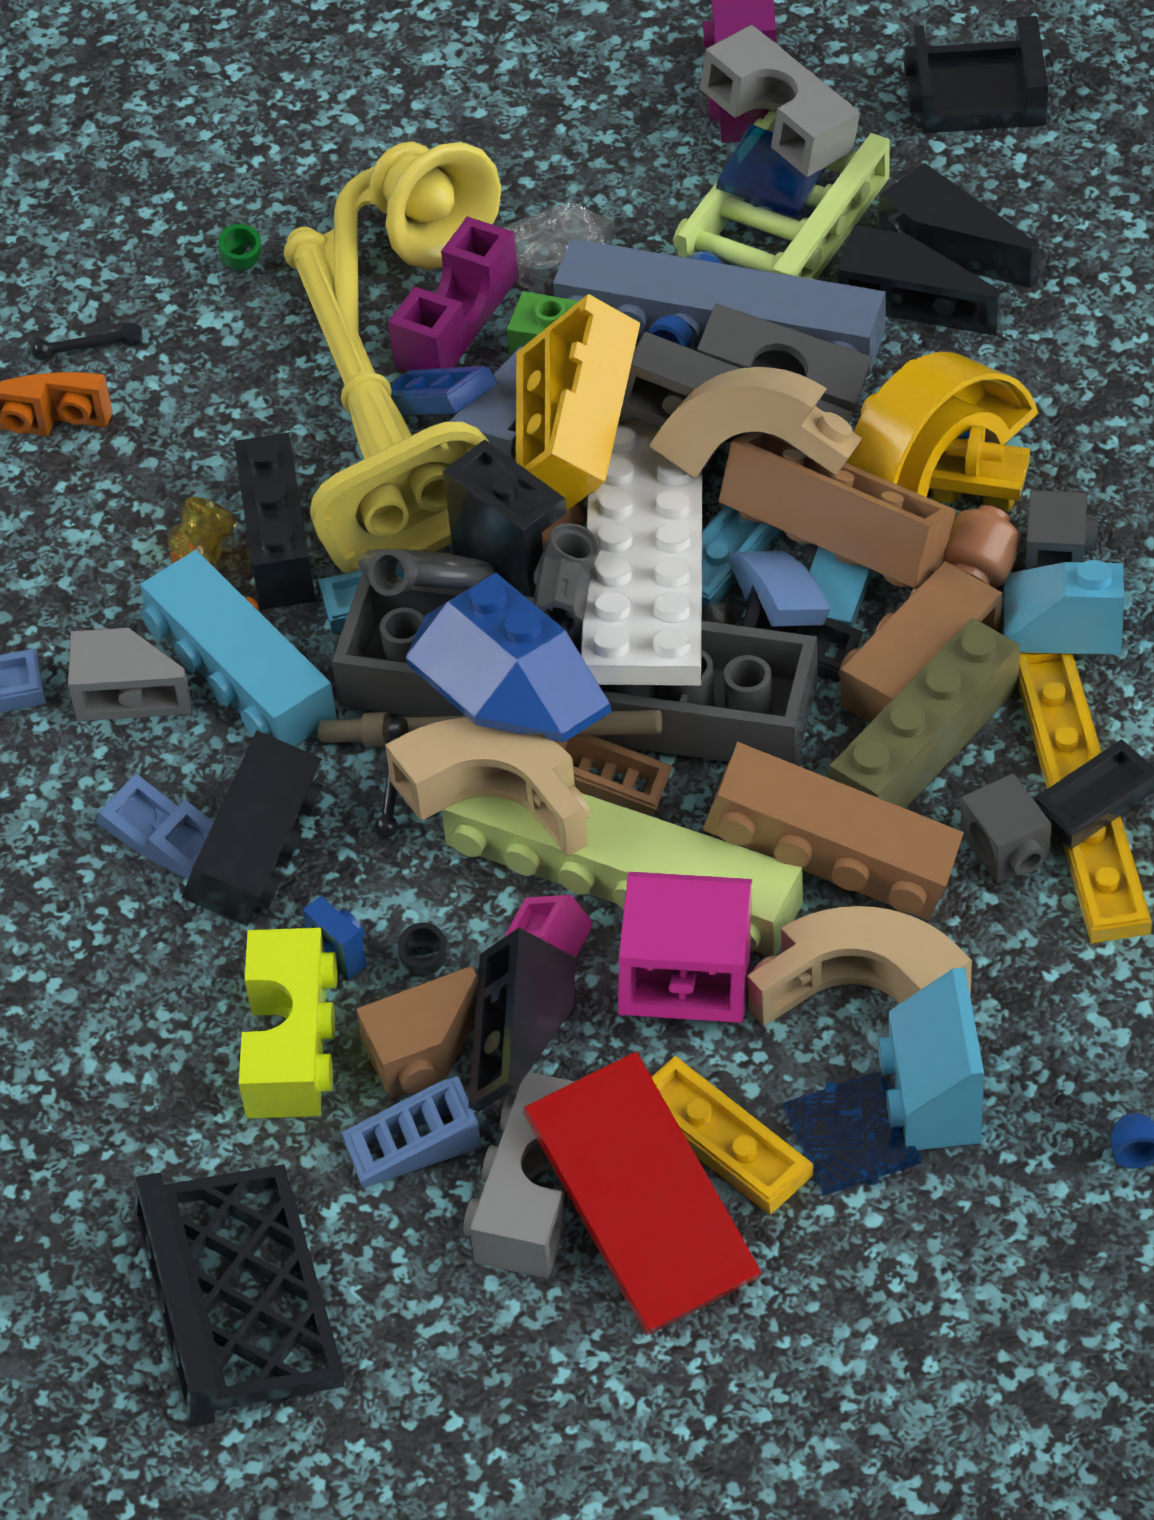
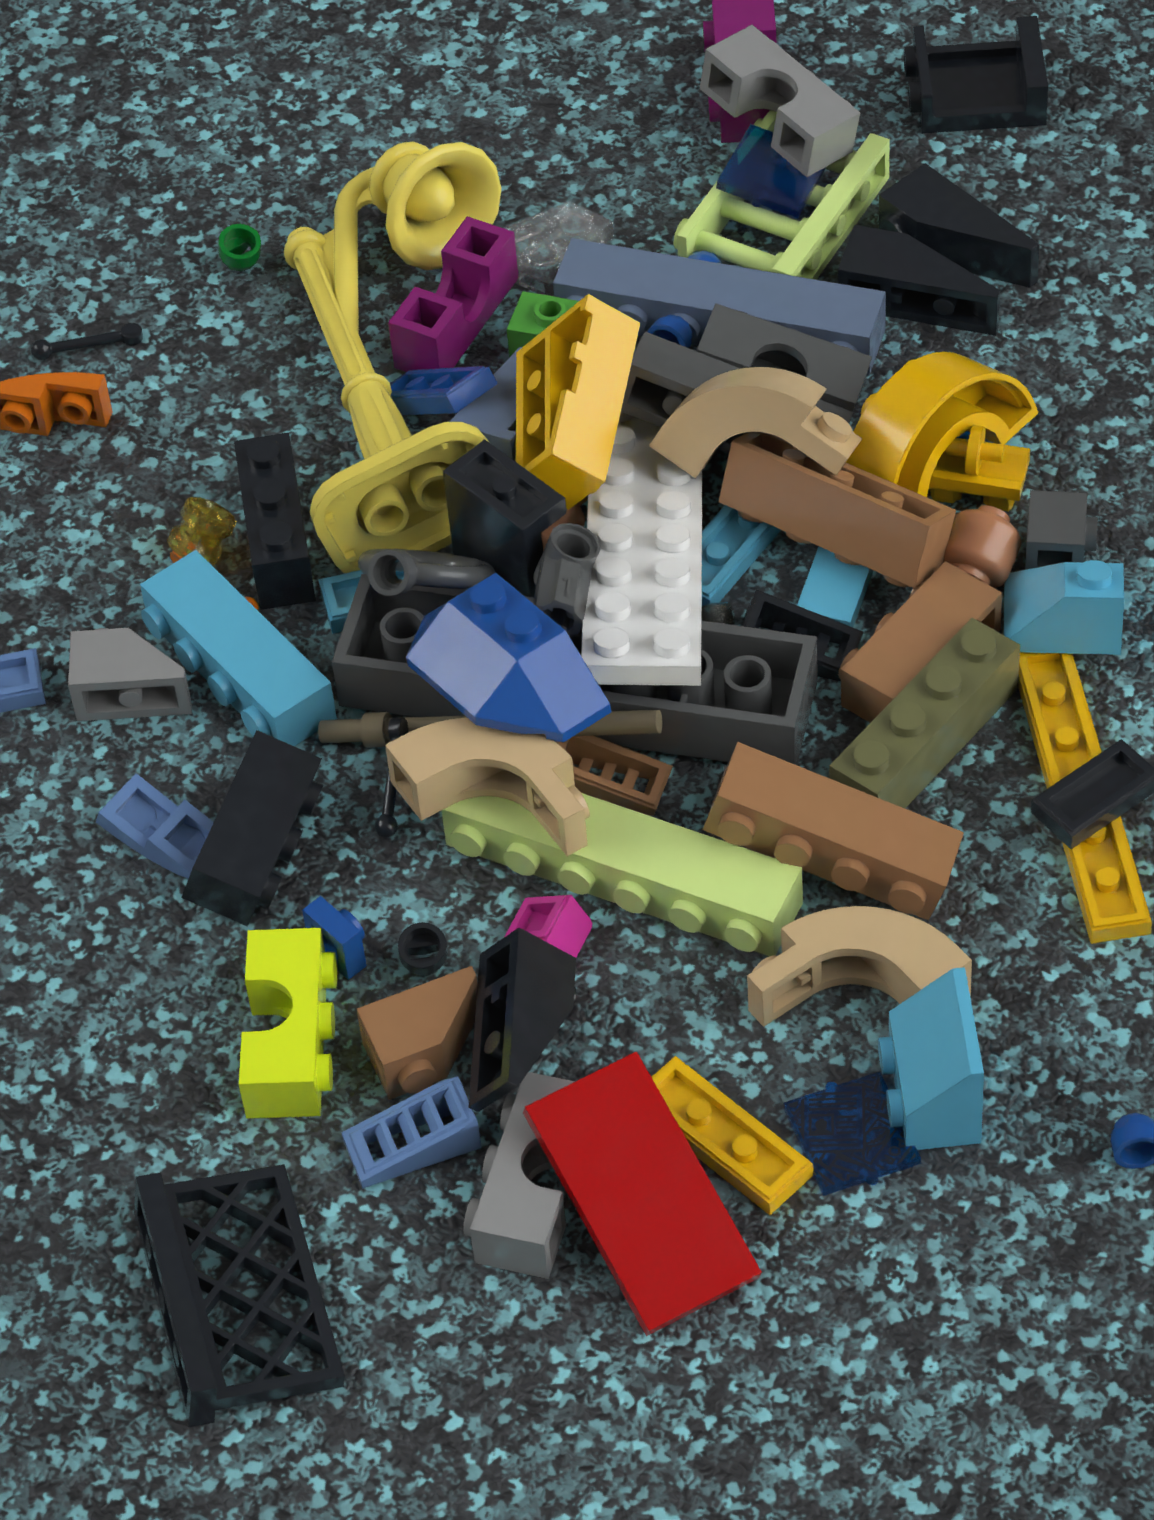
dark pink slope [618,871,752,1023] -> none
medium blue slope [728,551,831,626] -> none
dark grey brick [960,773,1051,883] -> none

